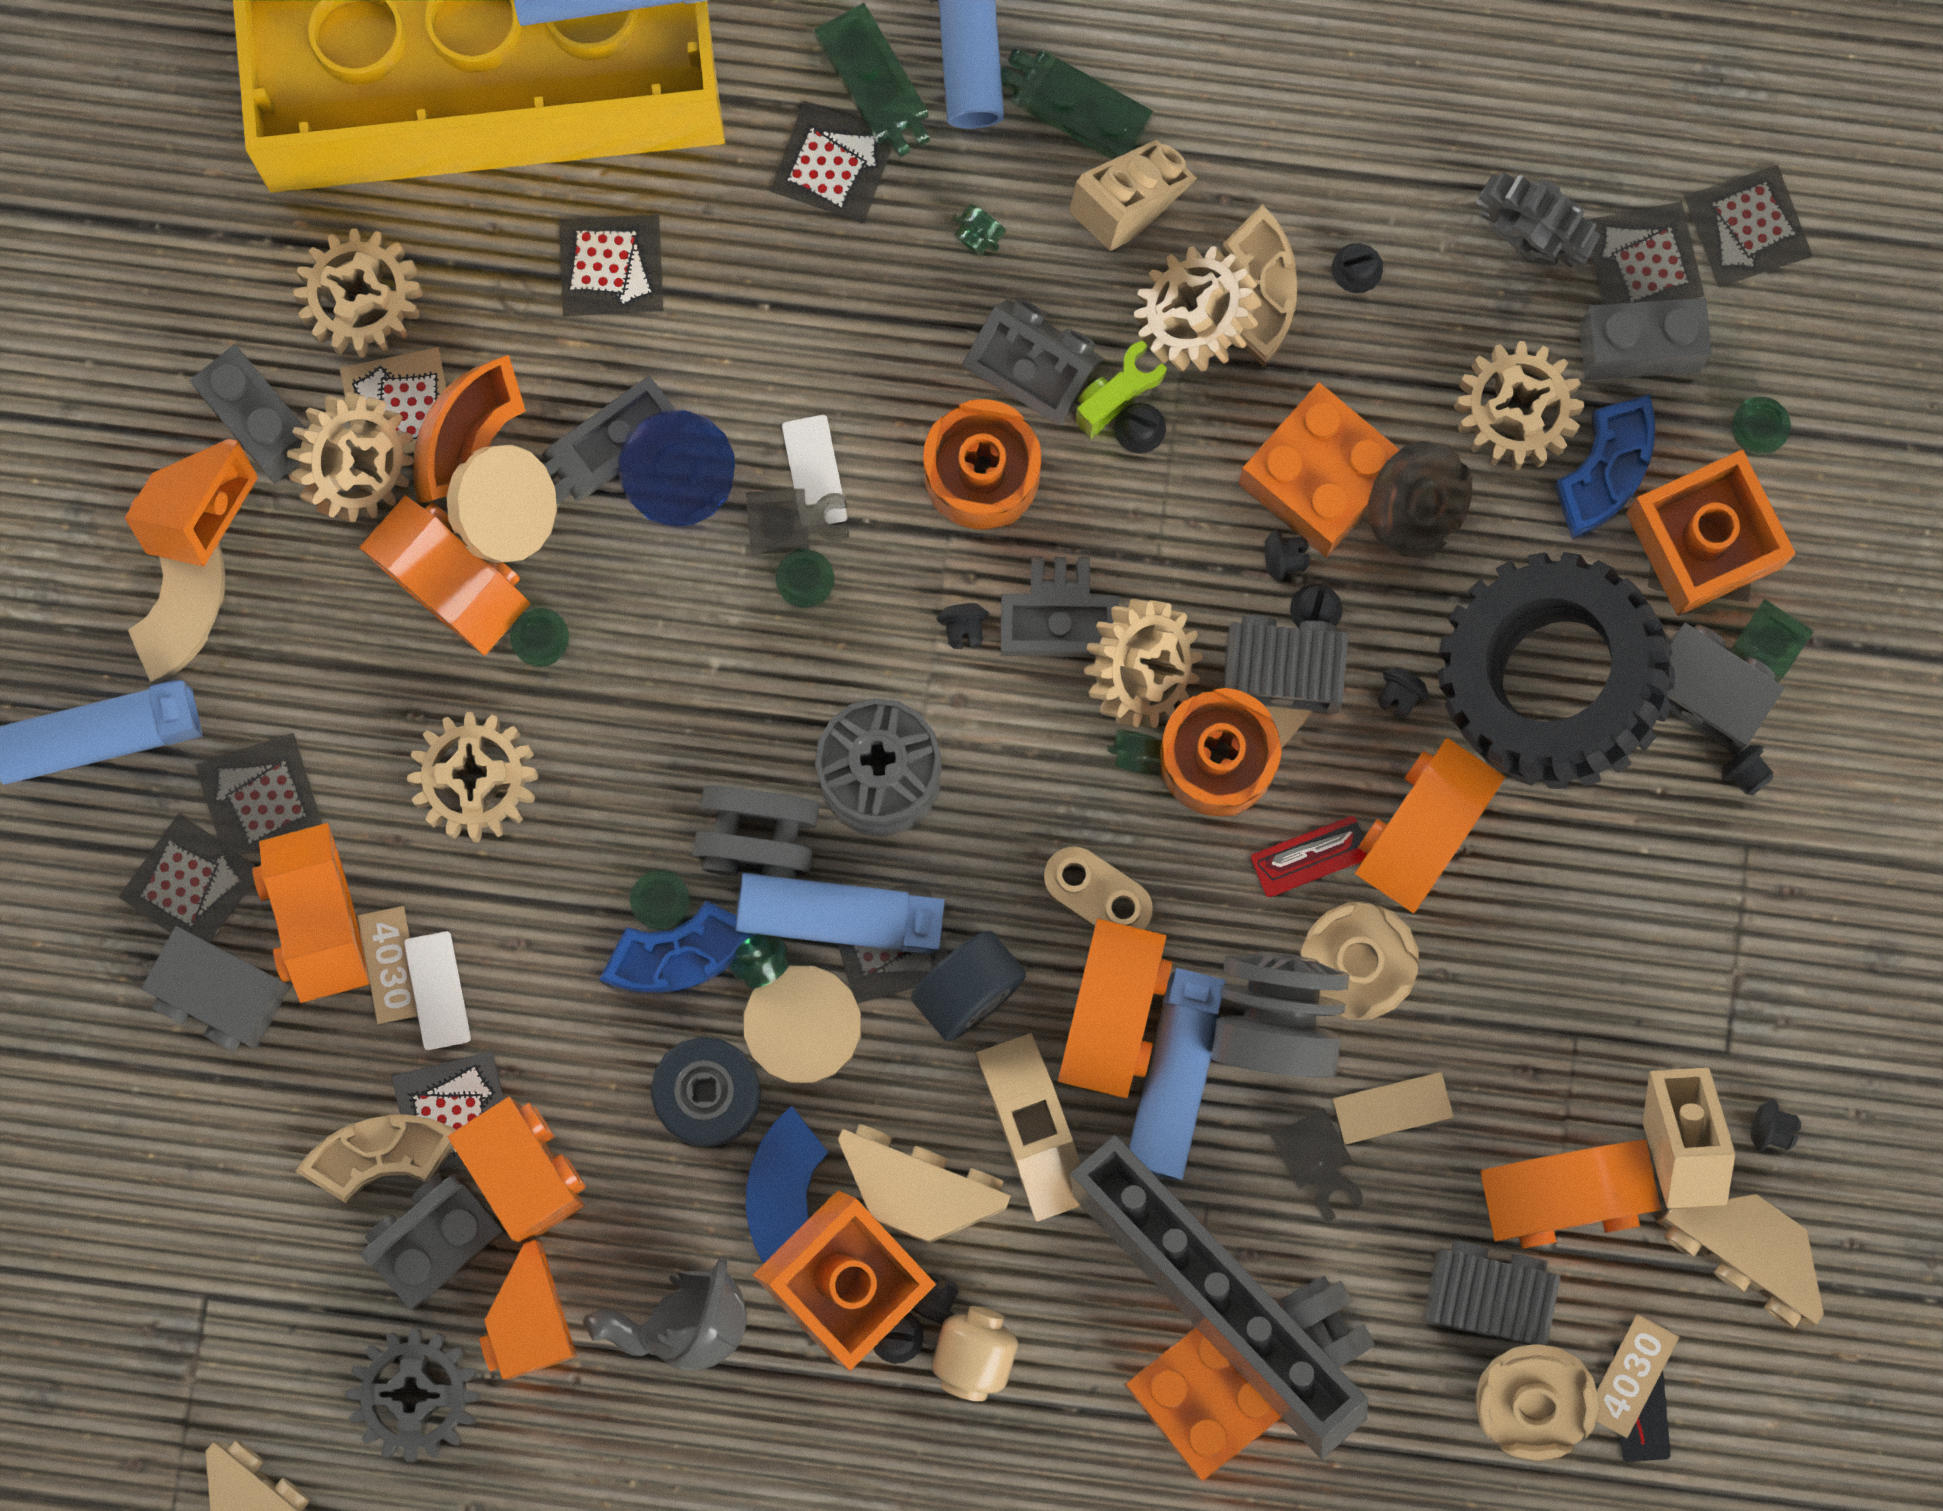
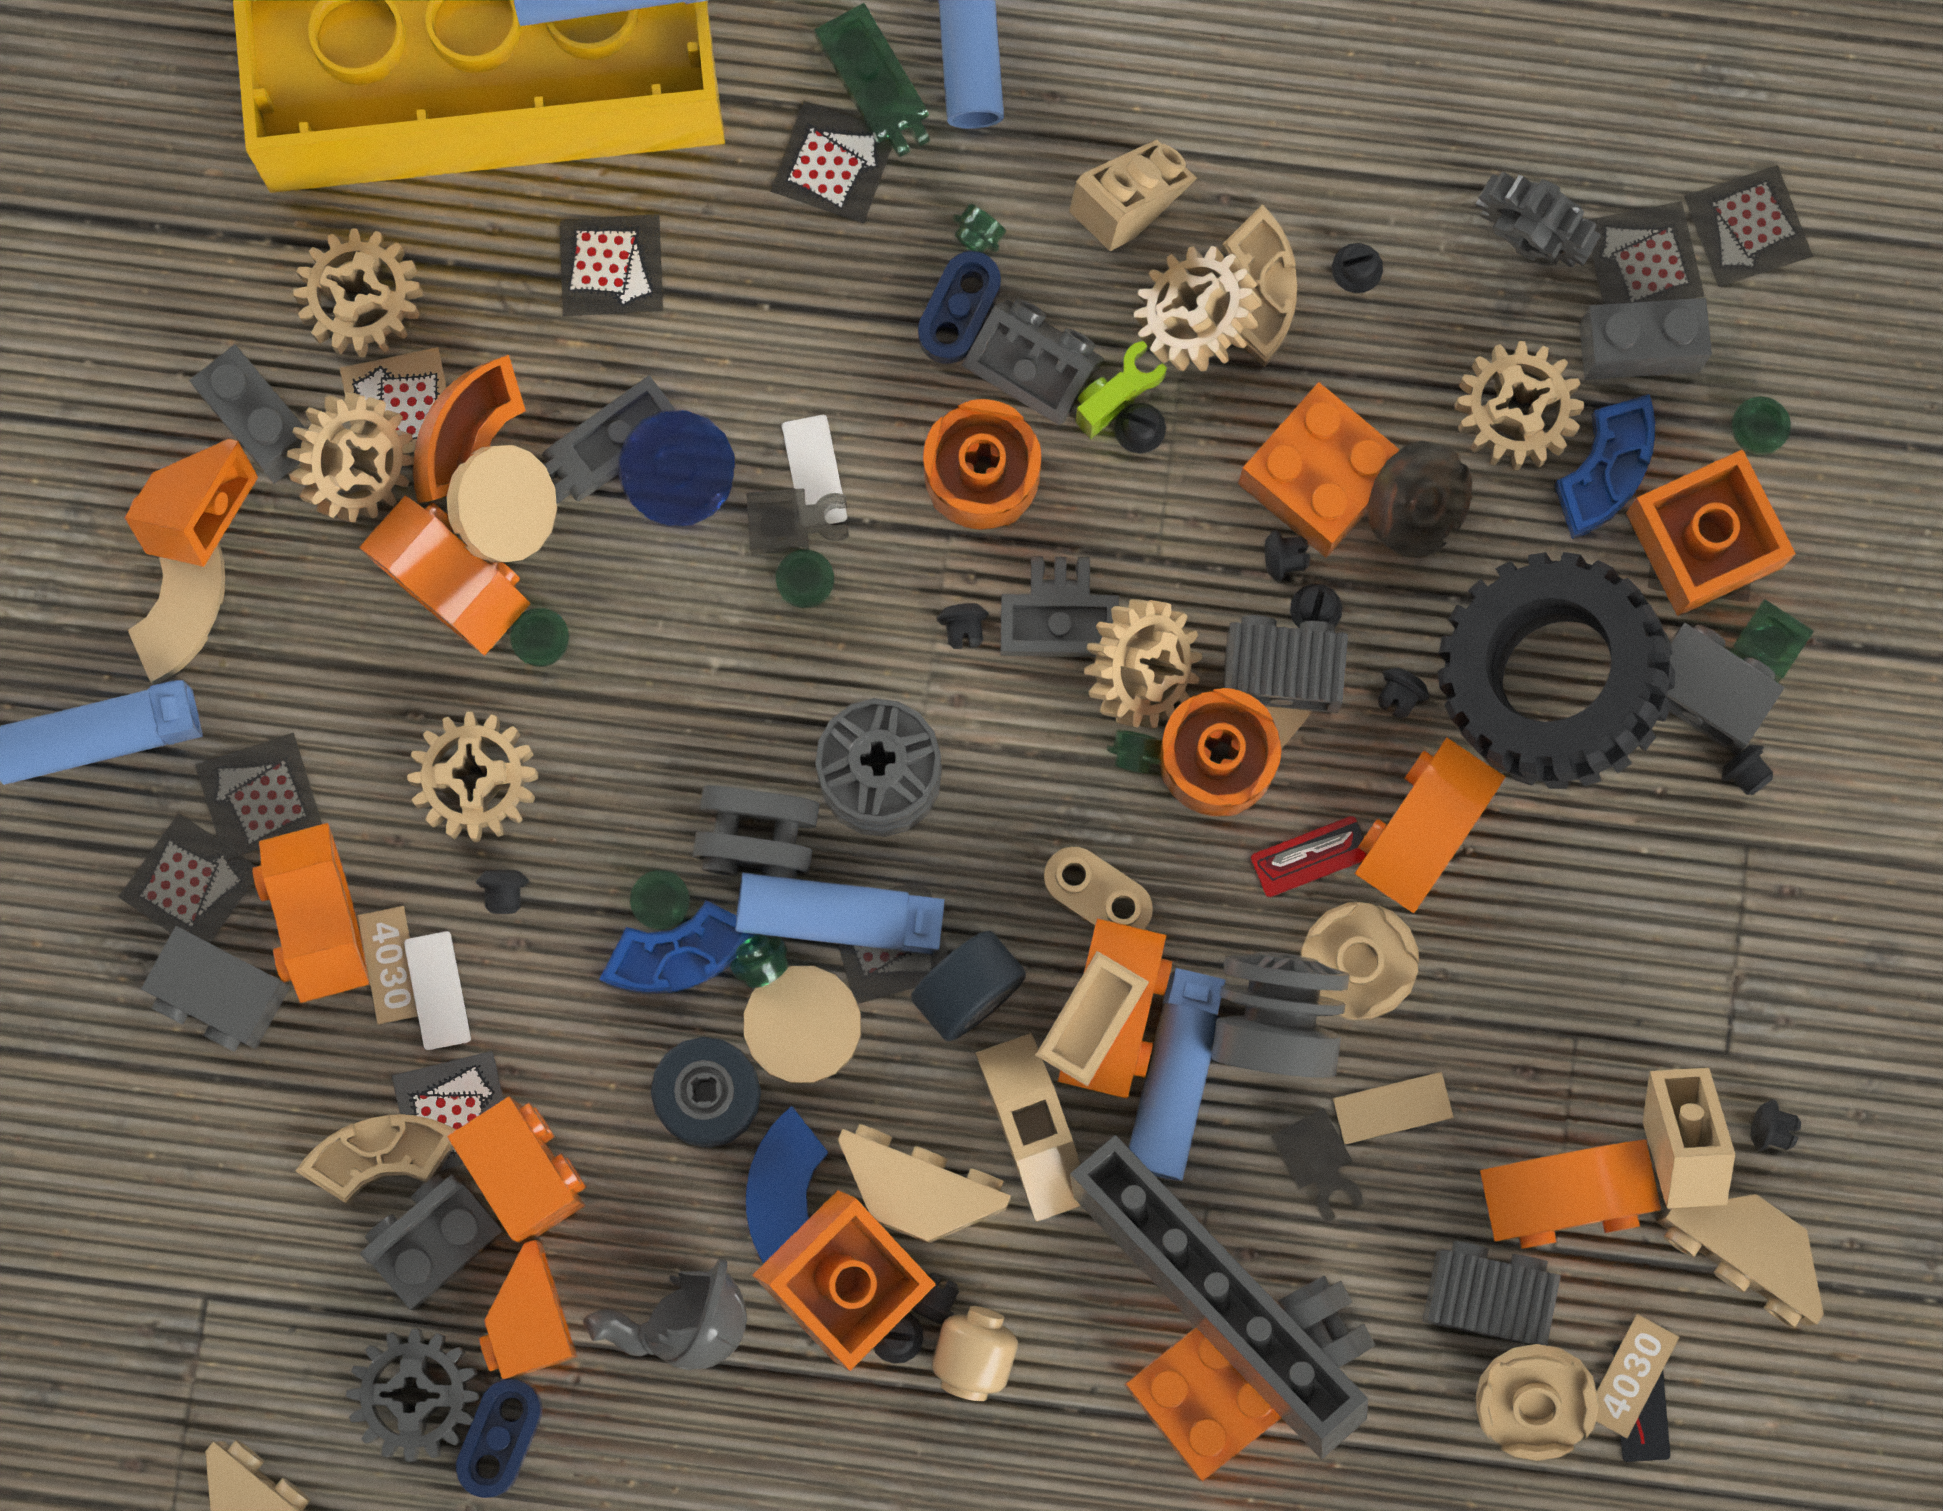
clear green hinge [1001,49,1153,159] -> none
none -> dark blue plate [456,1379,543,1498]
none -> black piece [476,870,529,914]
none -> dark blue plate [918,251,1001,364]
none -> tan tile [1036,951,1149,1086]

